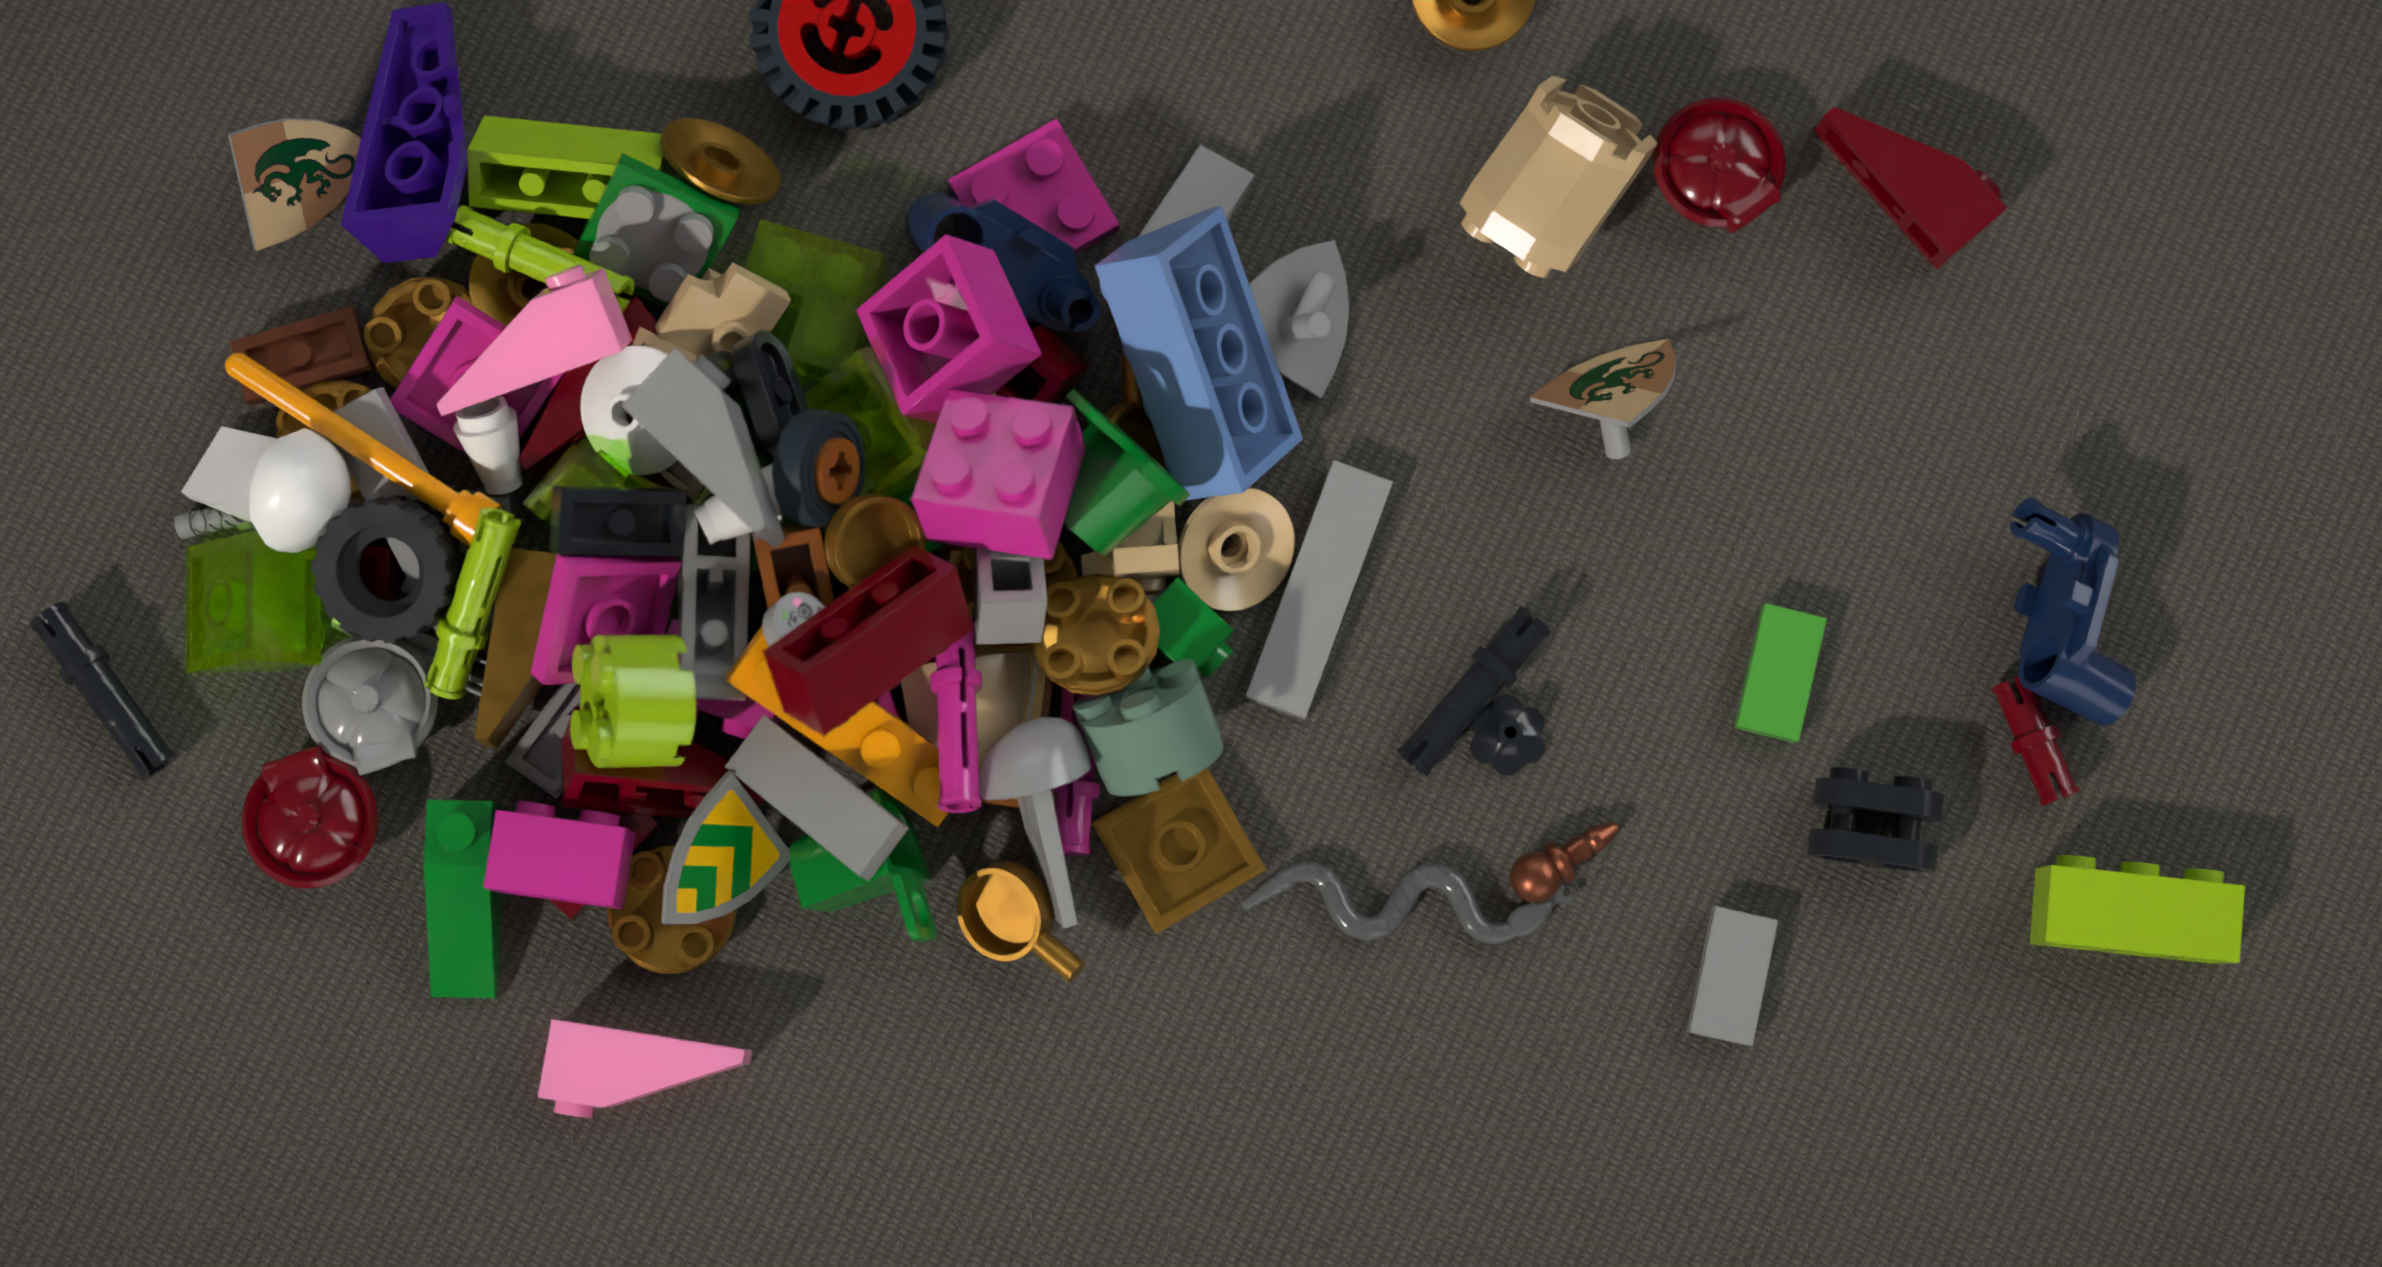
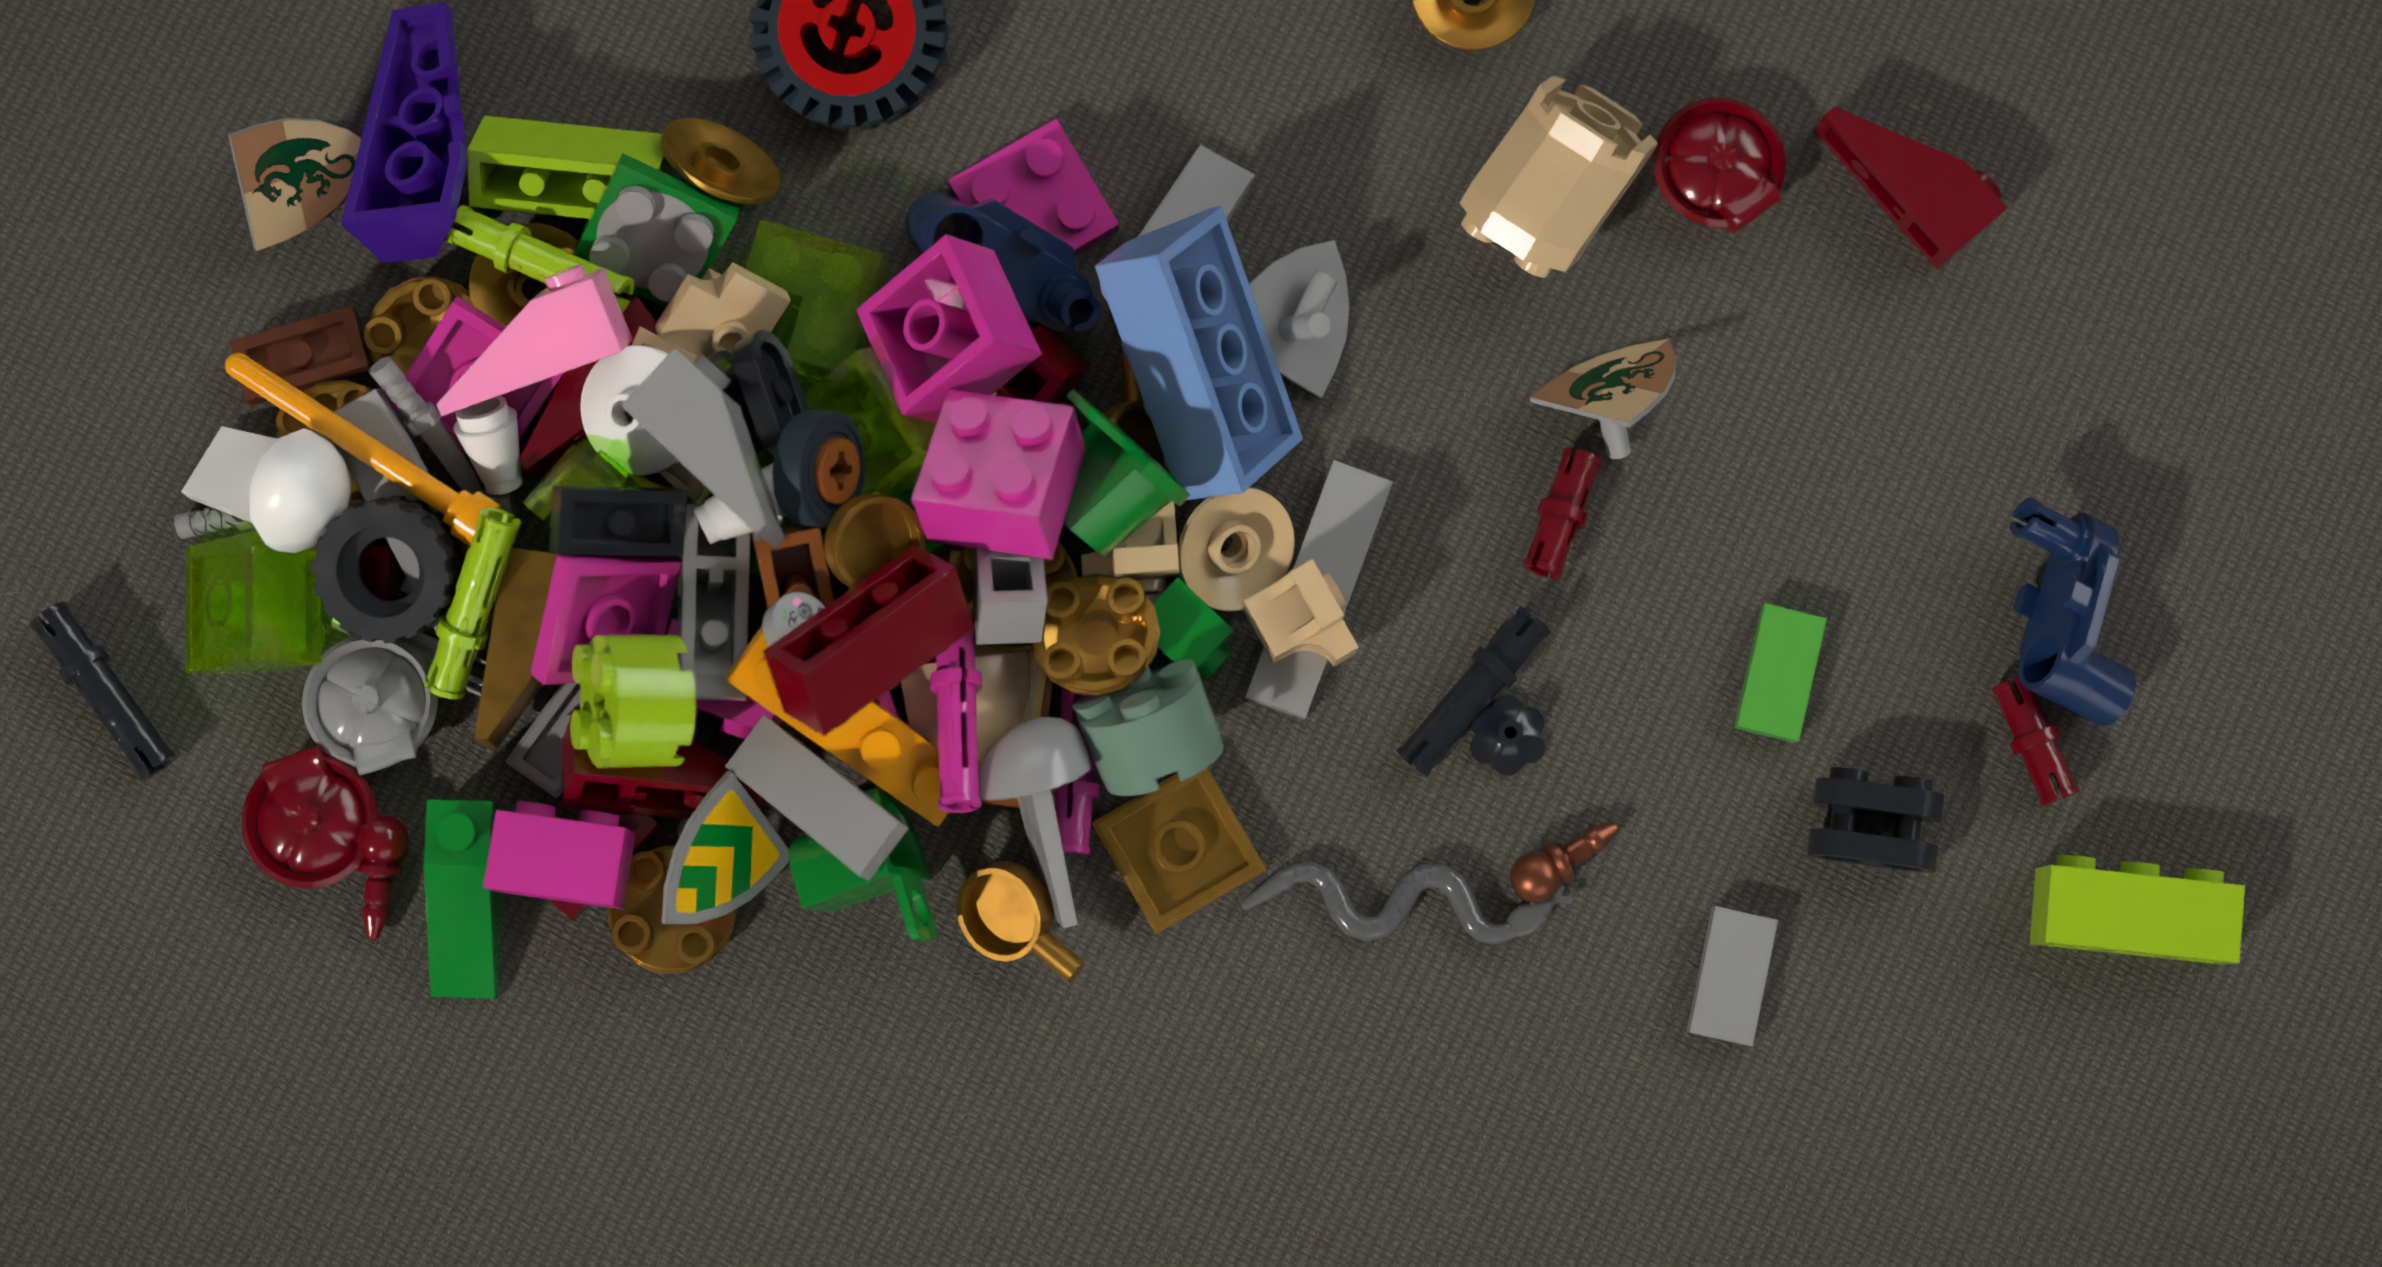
bright pink slope [538,1019,753,1118] -> none
none -> dark red bar [356,815,409,941]
none -> light grey piece [369,356,482,490]
none -> tan brick [1242,559,1359,667]
none -> dark red pin [1522,447,1602,580]

